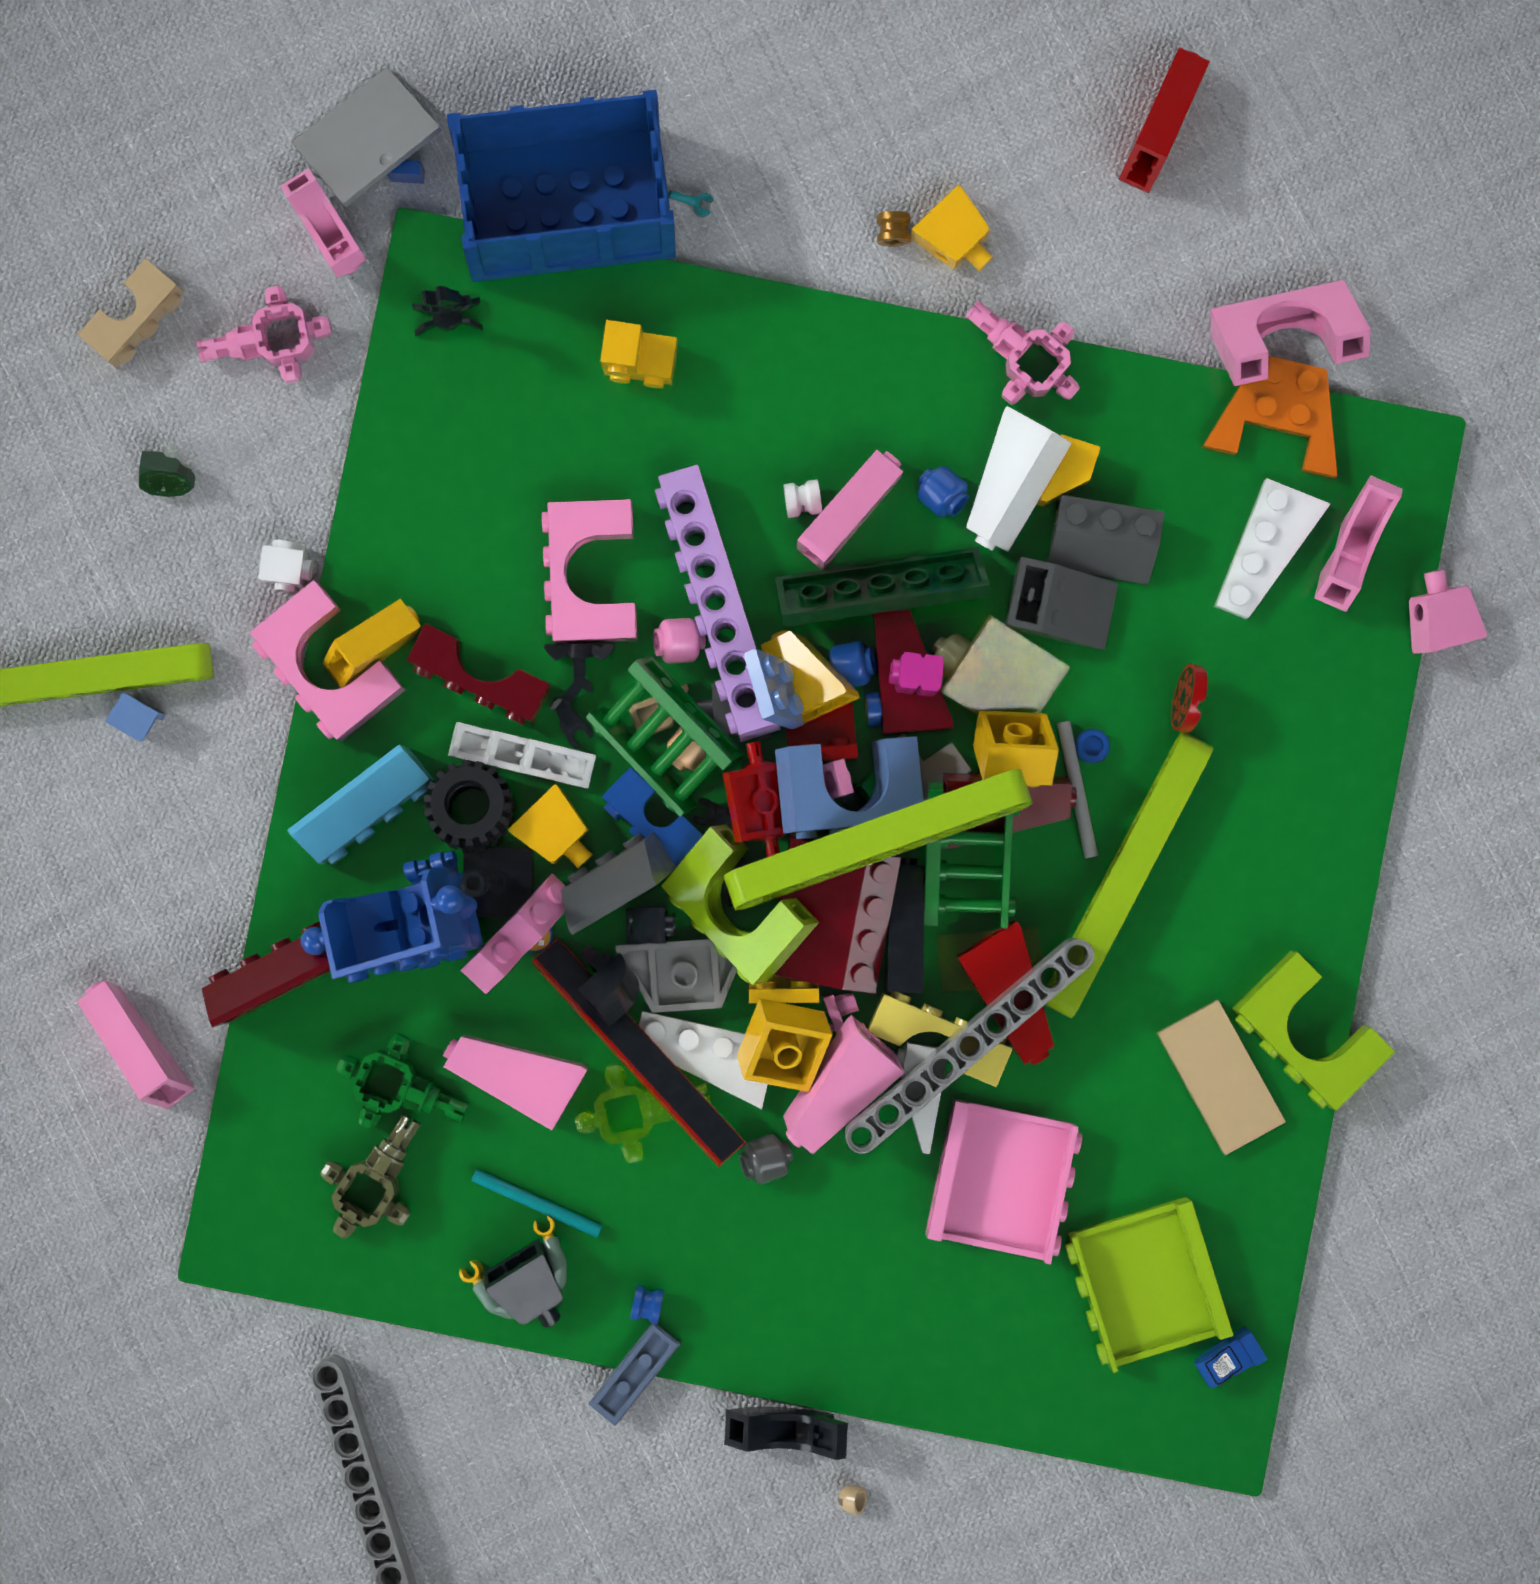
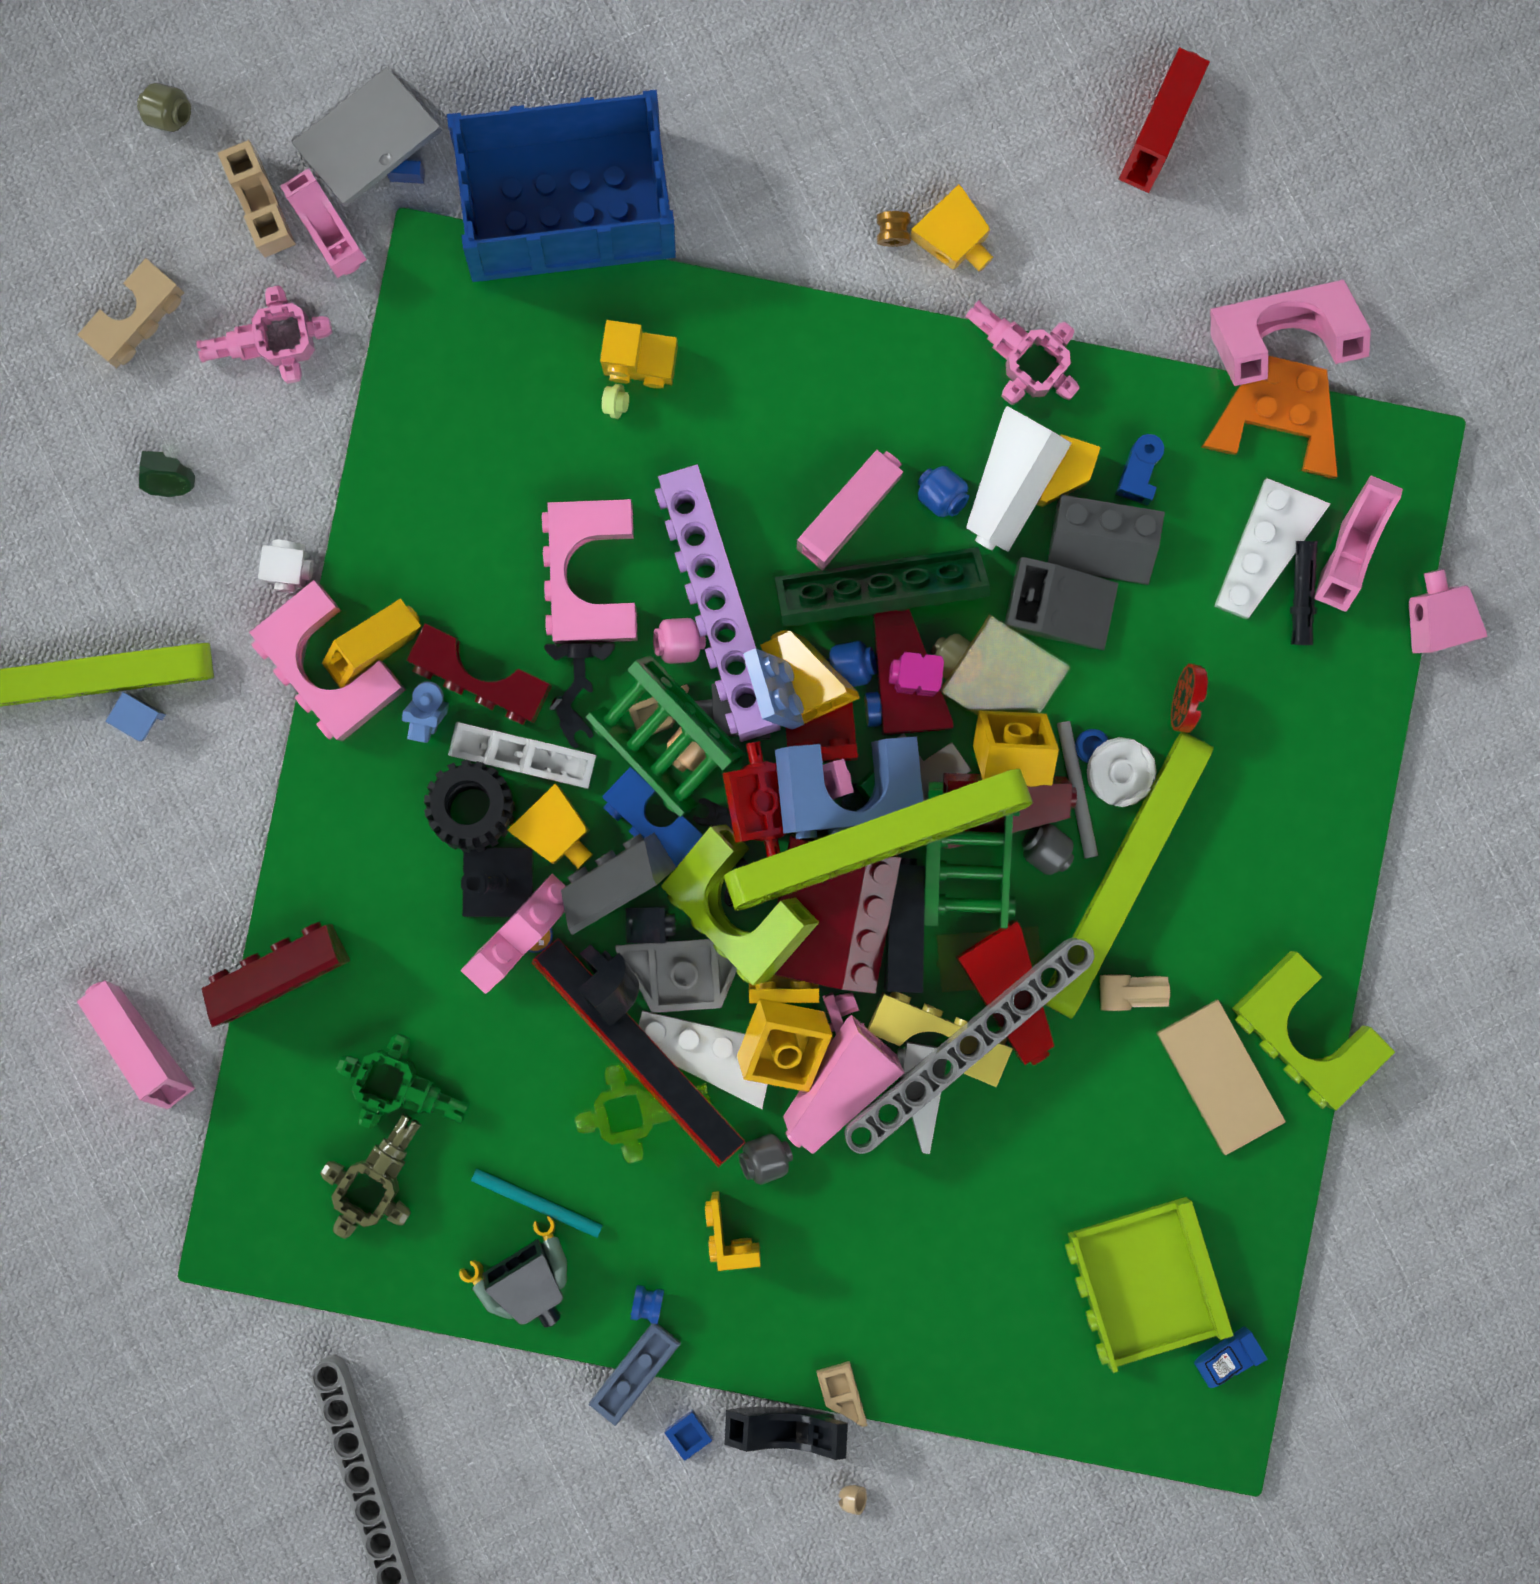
medium azure slope [287,744,434,865] -> none
blue piece [301,851,484,983] -> none
black piece [412,286,483,337] -> none
bright pink slope [443,1035,589,1130] -> none
teal hand [668,190,714,217] -> none
white wheel [783,479,822,518] -> none
bright pink panel [925,1098,1082,1265] -> none
none -> olive head [137,83,191,132]
none -> tan arch [217,140,296,258]
none -> medium blue hips [402,682,449,743]
none -> yellowish green plate [602,384,629,419]
none -> blue tile [664,1410,713,1461]
none -> yellow bracket [705,1191,761,1271]
none -> tan tile [816,1361,868,1427]
none -> dark grey head [1022,824,1074,875]
none -> white tile [1087,737,1157,807]
none -> tan piece [1100,974,1170,1011]
none -> blue leg [1115,434,1164,505]
none -> black pin [1290,541,1318,645]

